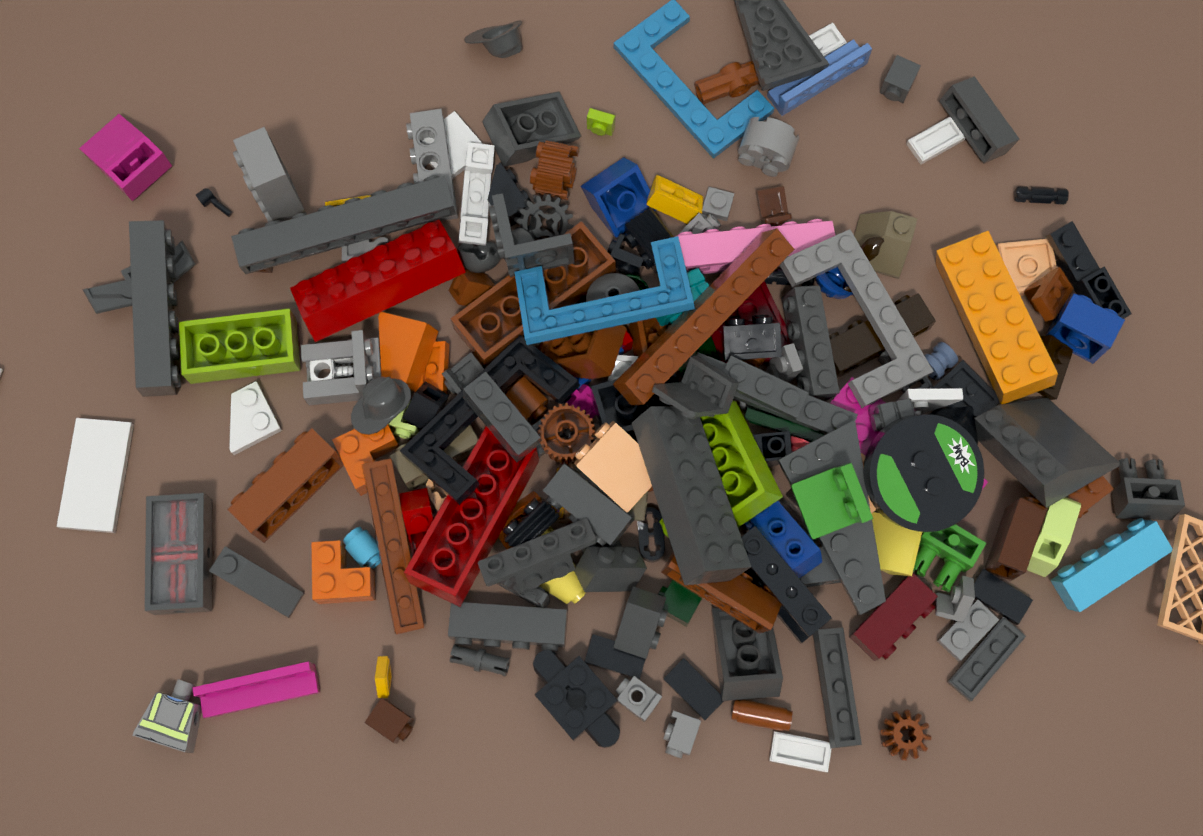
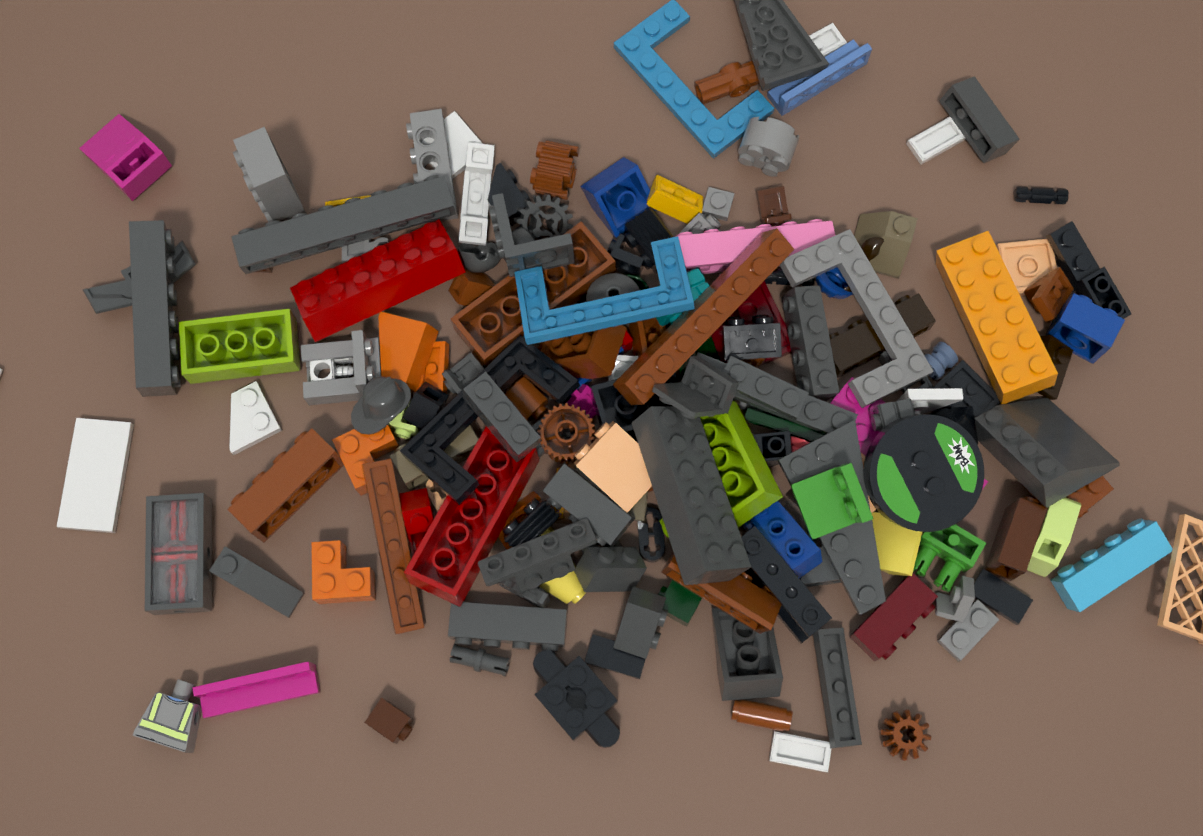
black hand [196,188,233,217] -> none
medium azure brick [343,527,381,569] -> none
yellow tile [375,656,392,698] -> none
dark grey piece [464,20,522,58] -> none
dark grey slope [482,92,581,167] -> none
lime plate [587,108,615,136] -> none
light grey brick [615,676,662,722] -> none
black tile [663,658,724,721] -> none
light grey brick [663,710,701,759] -> none
light grey plate [766,343,803,383] -> none
dark grey brick [880,55,921,103] -> none
dark grey tile [947,617,1026,702] -> none
dark grey brick [1112,458,1185,521] -> none

